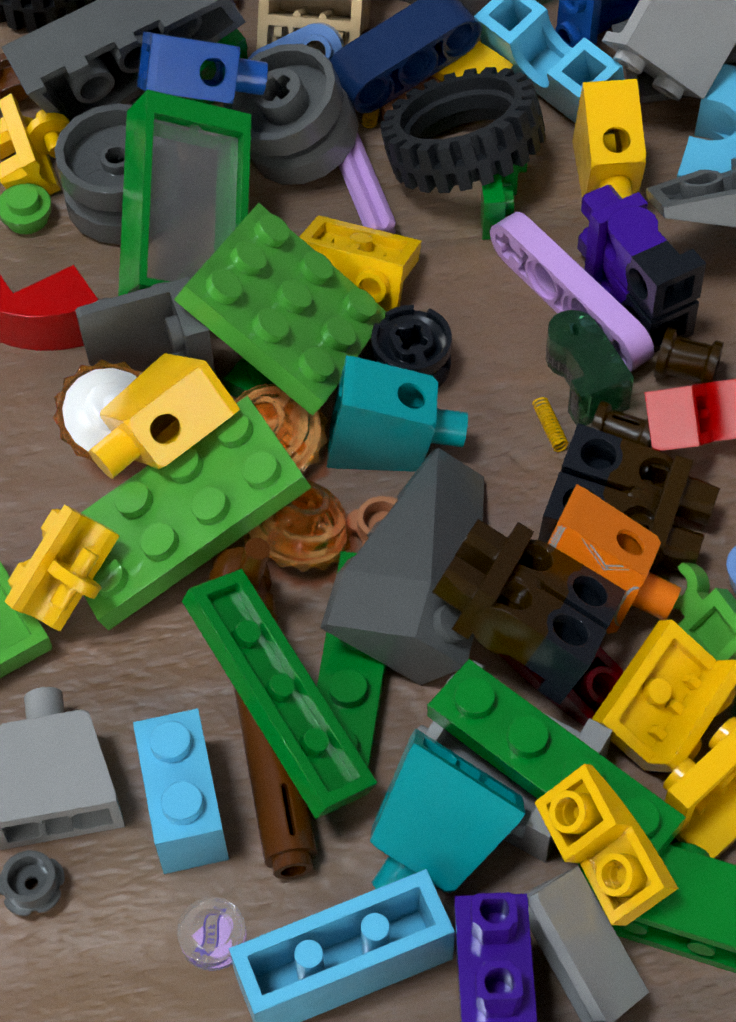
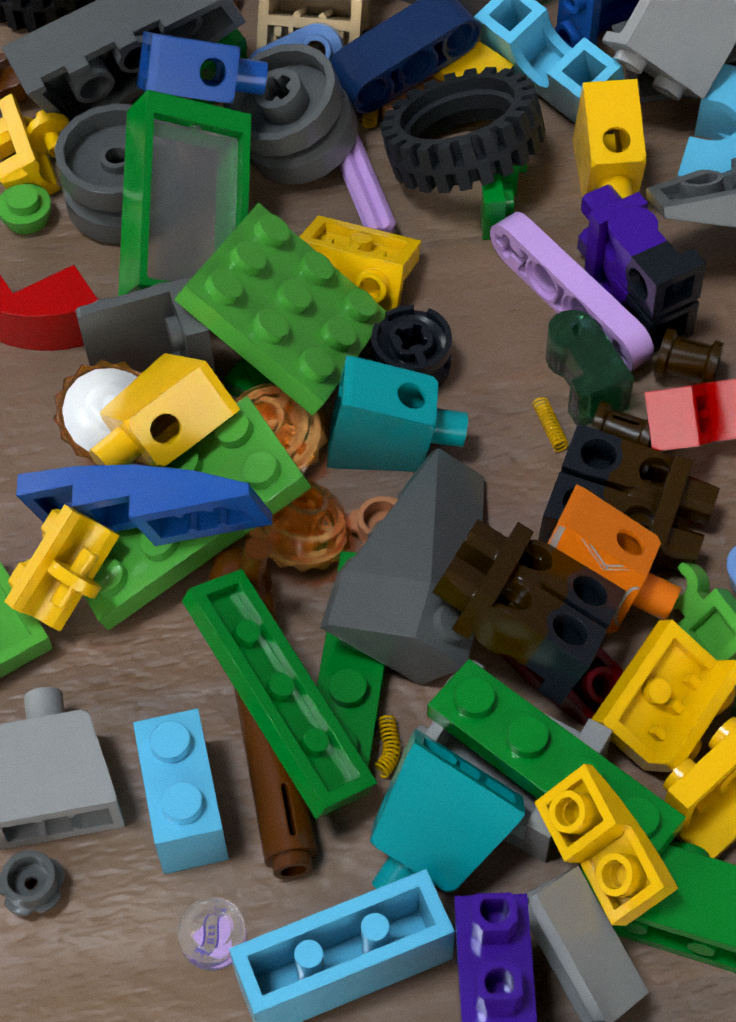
none -> blue slope [16,464,272,546]
none -> yellow leg [375,715,401,778]

